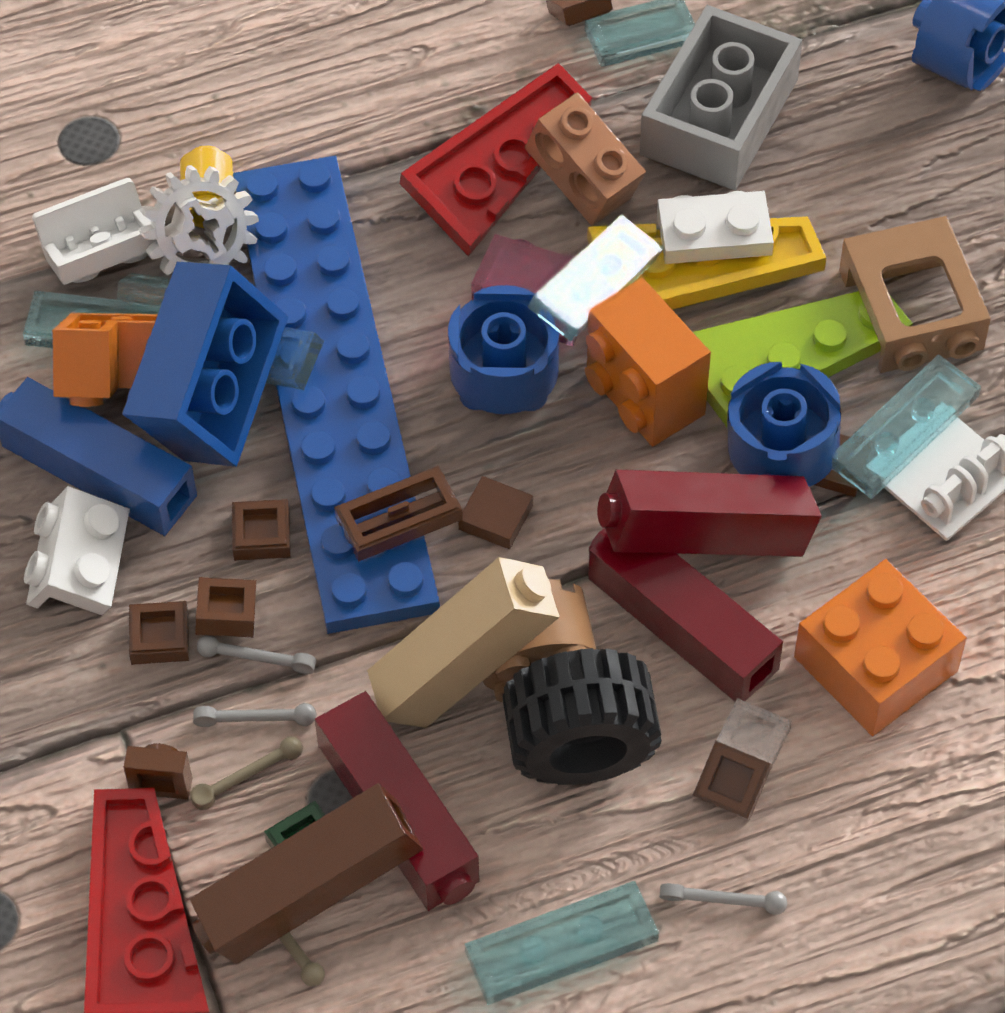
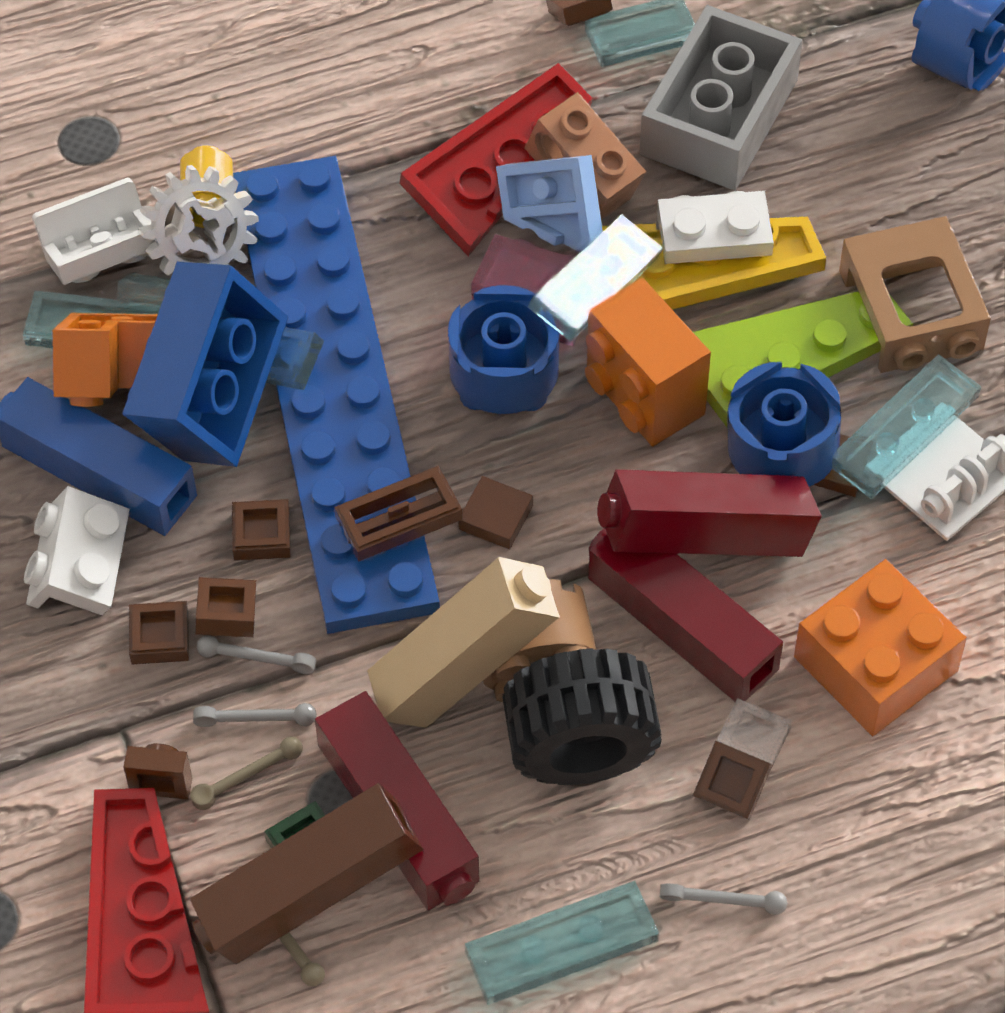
none -> light blue wing [496,155,607,262]

